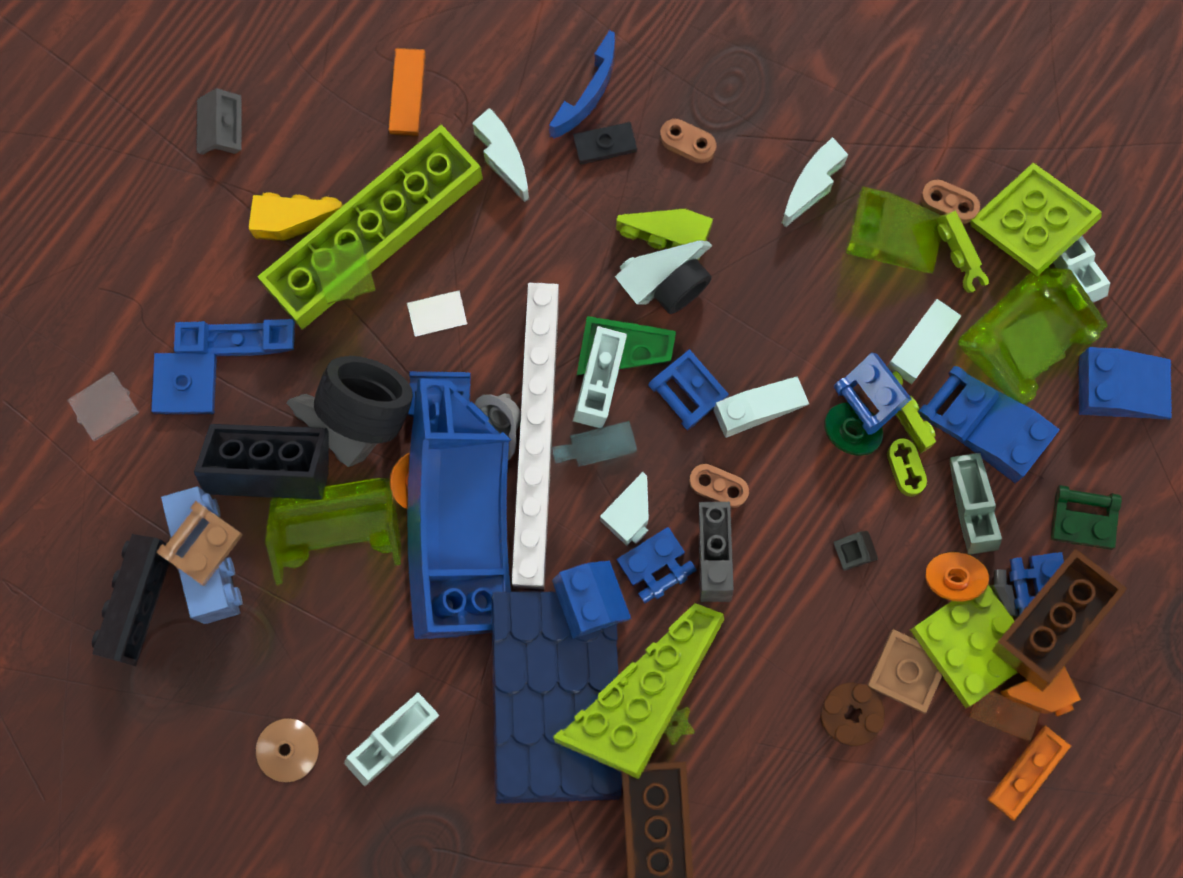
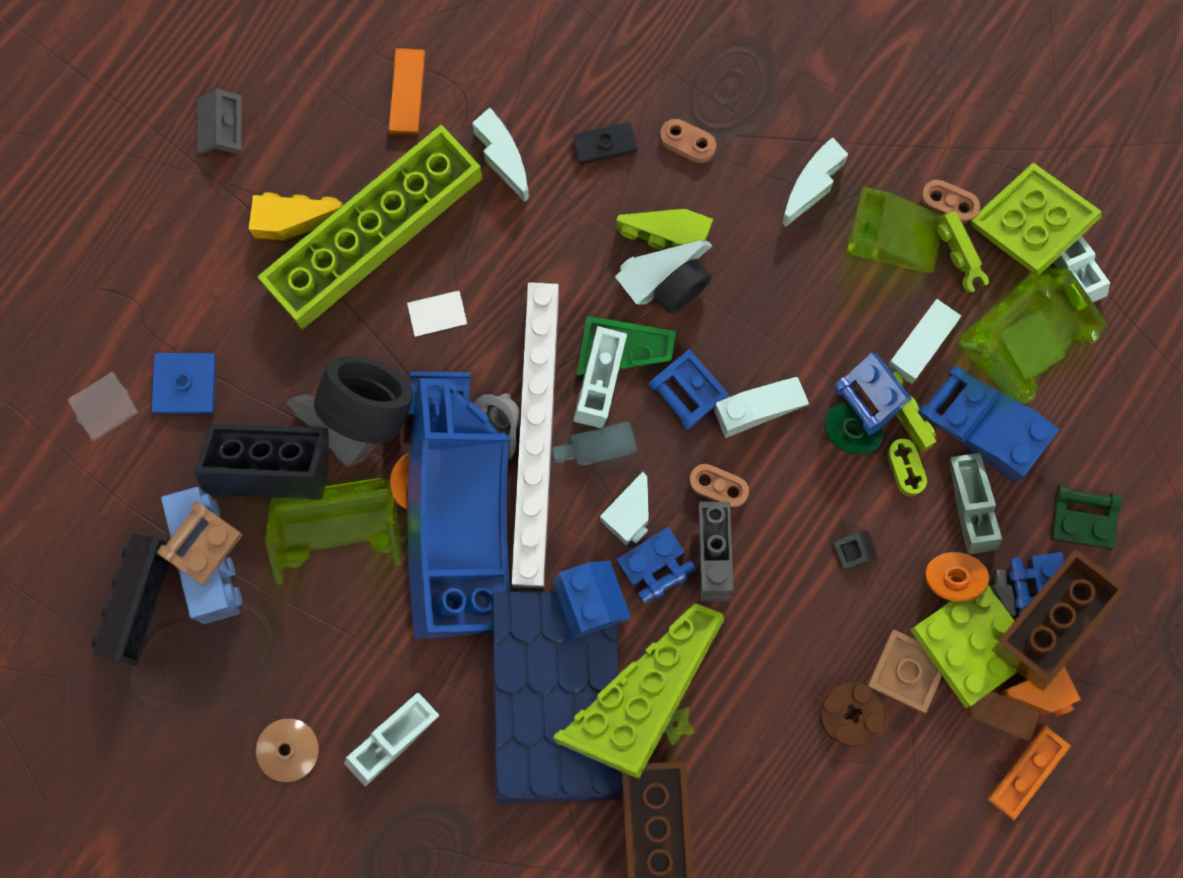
blue slope [174,319,295,356] -> none
clear neon green piece [312,240,376,305] -> none
blue slope [549,30,615,138] -> none
blue slope [1079,347,1172,419] -> none

